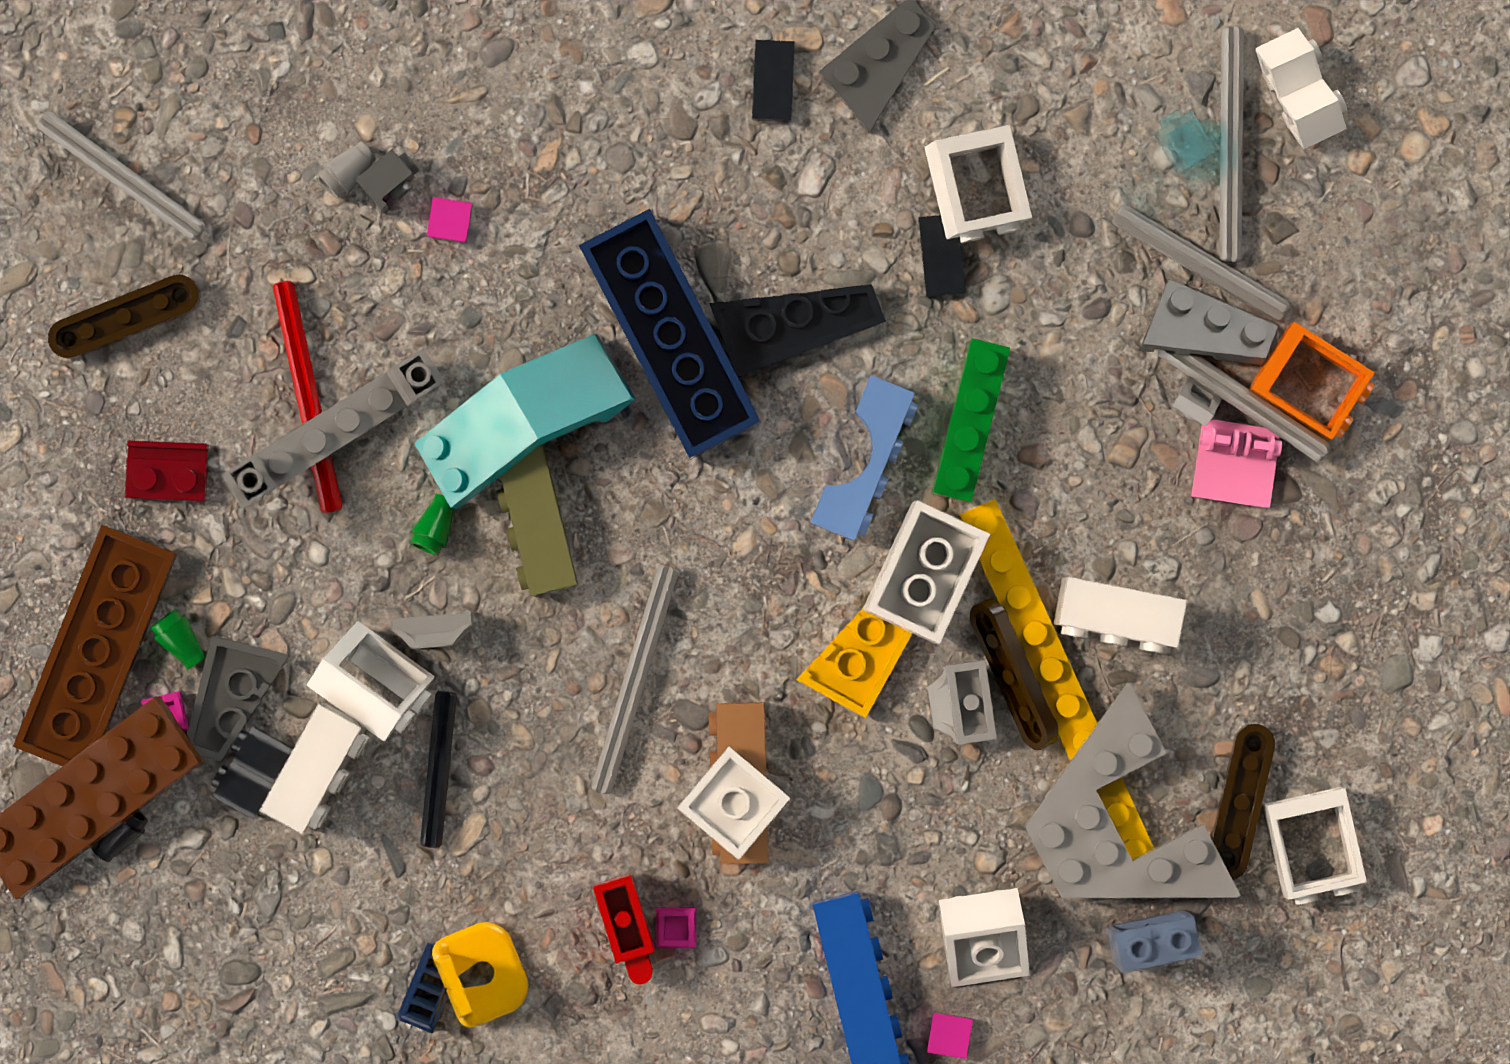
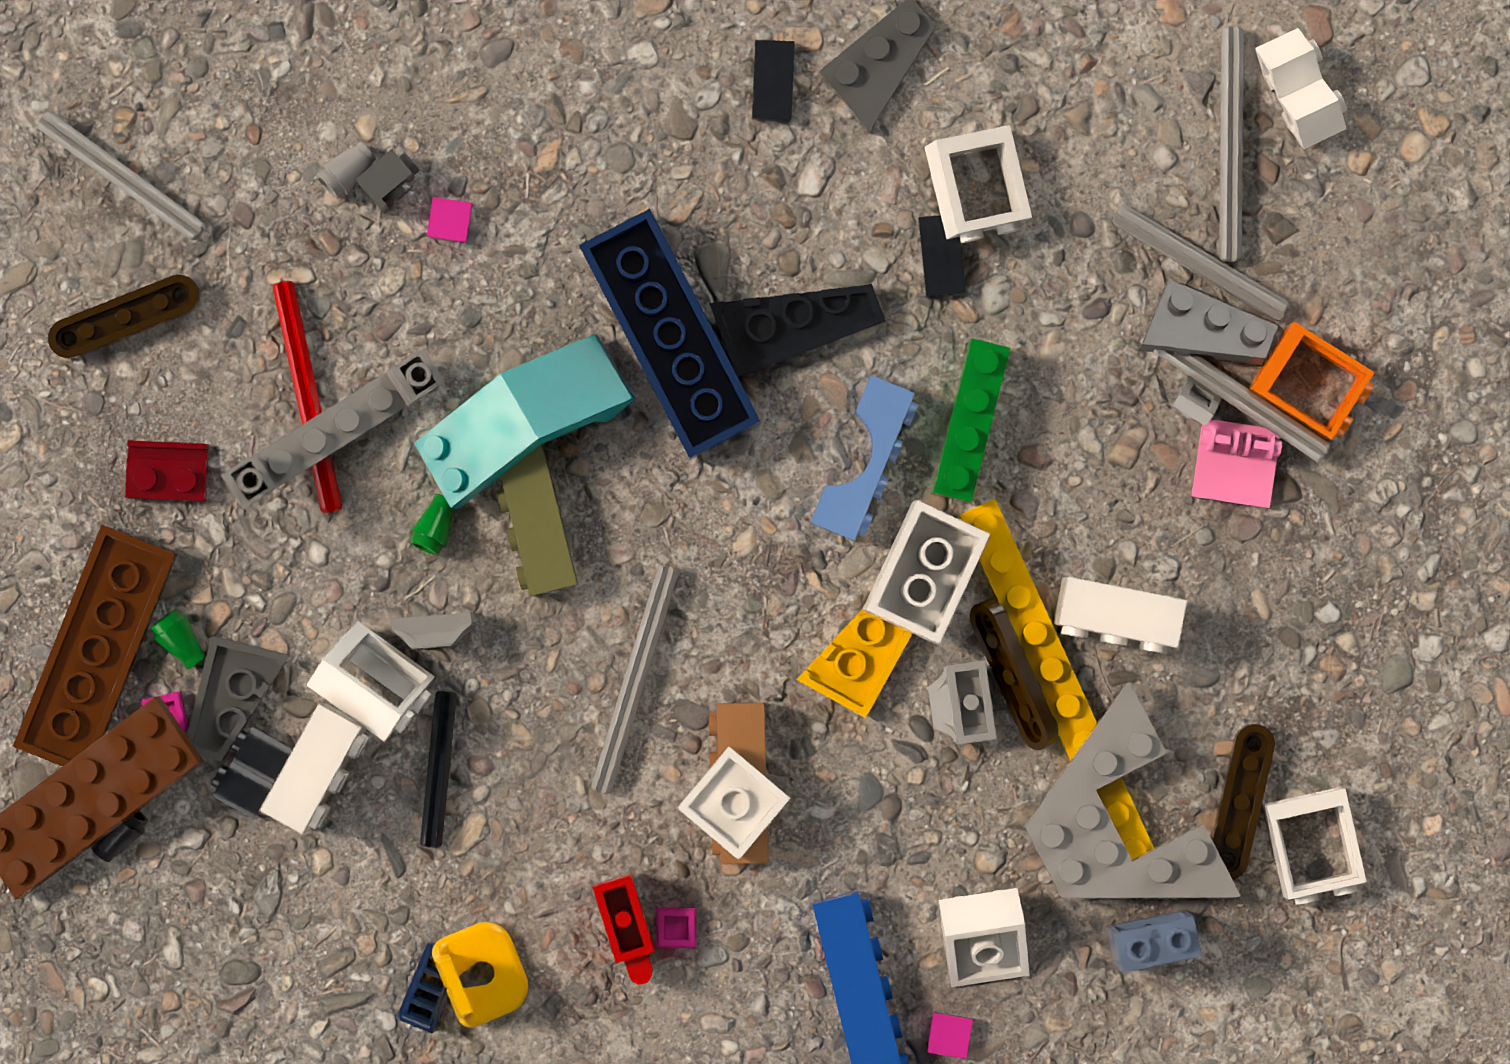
clear light blue brick [1154,110,1216,175] -> none

